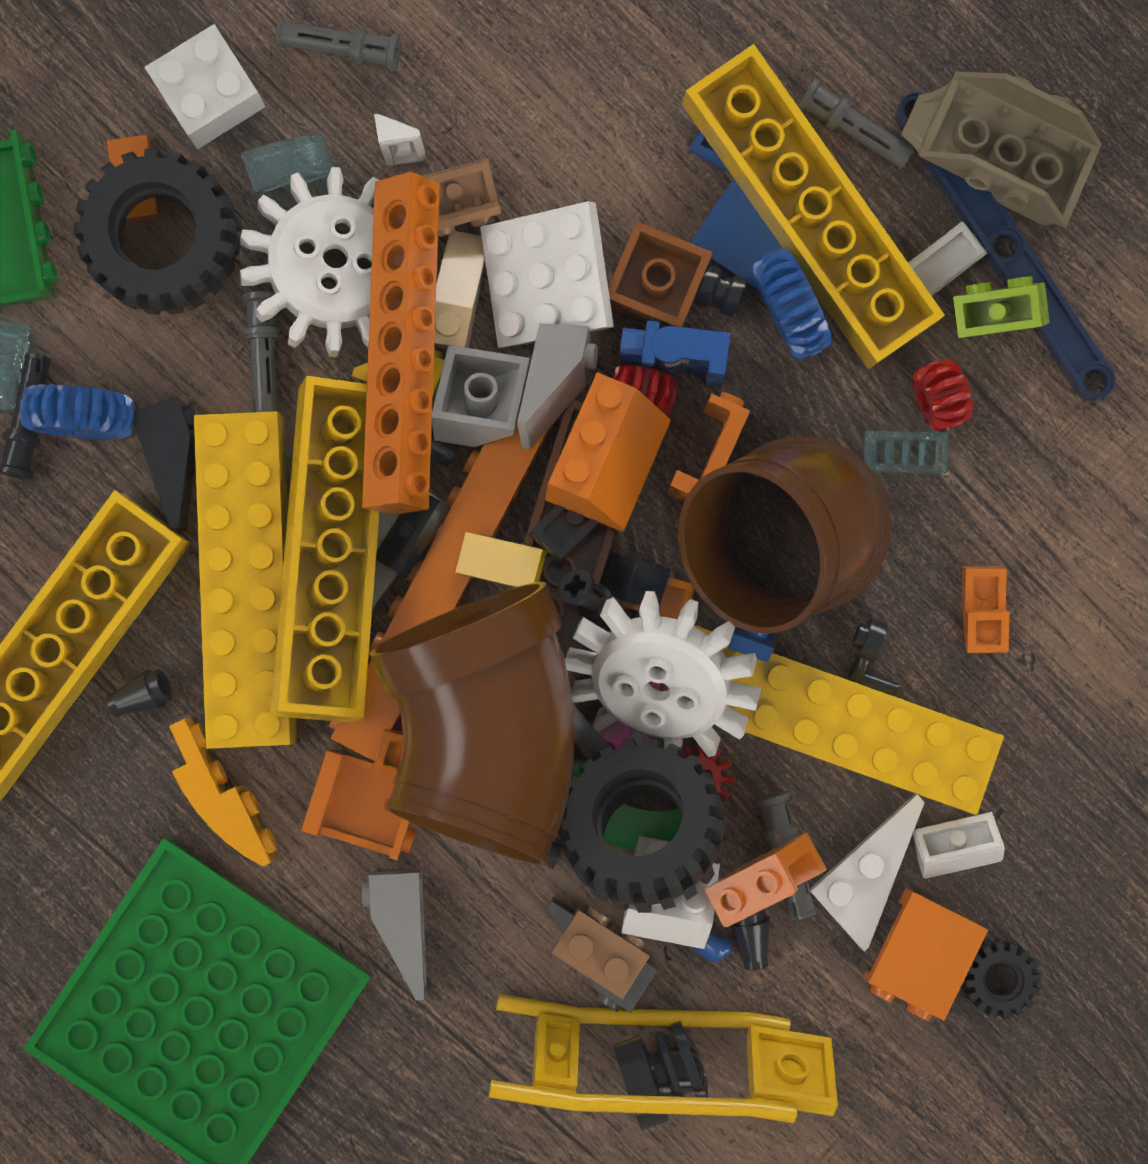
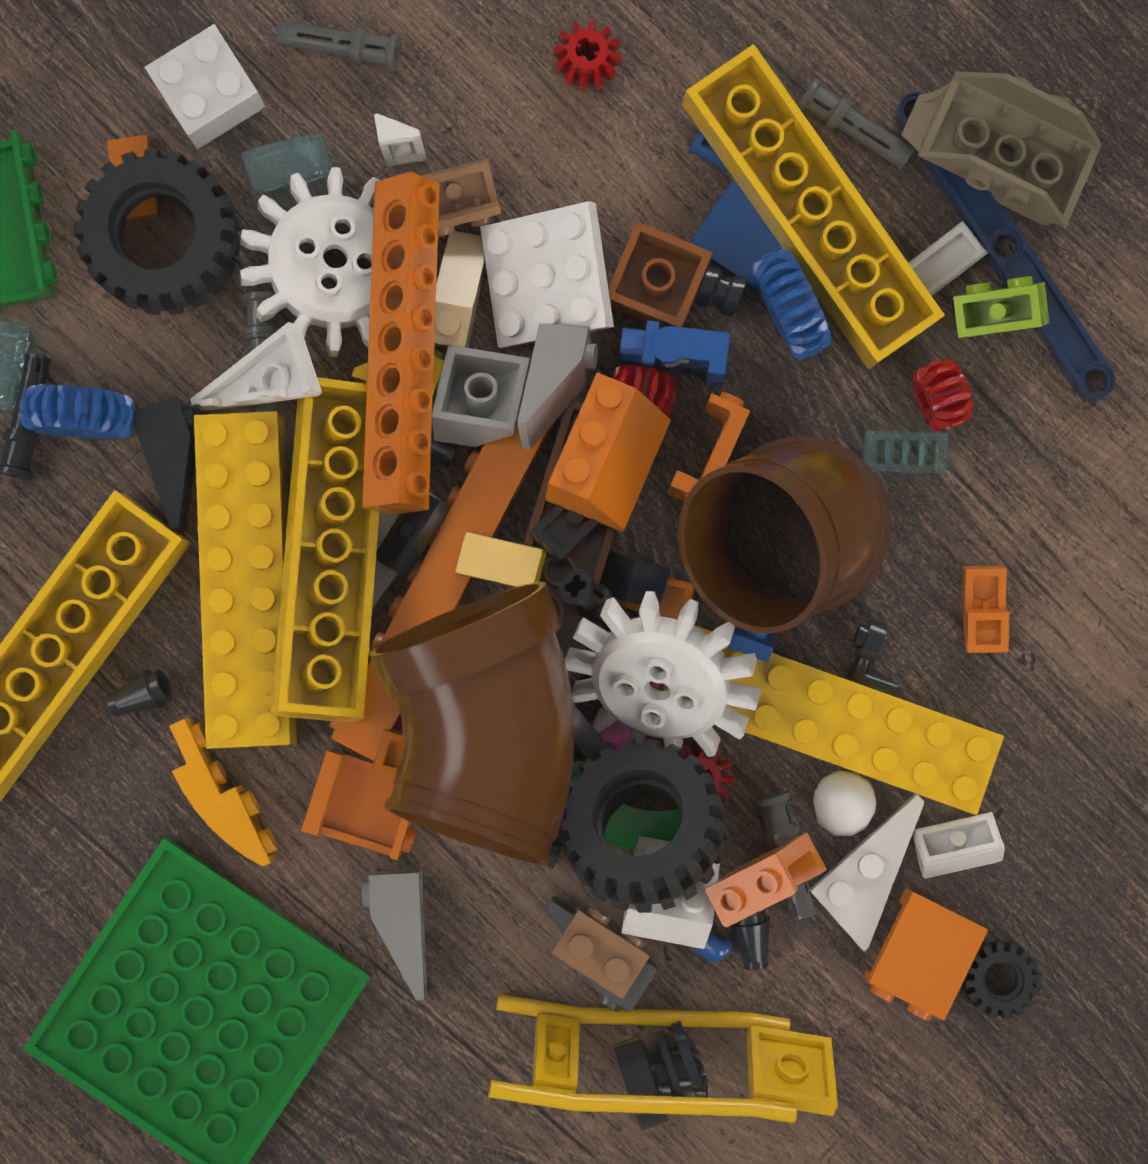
none -> white wing [190,322,322,411]
none -> red gear [553,19,622,92]
none -> white hair [813,770,876,836]

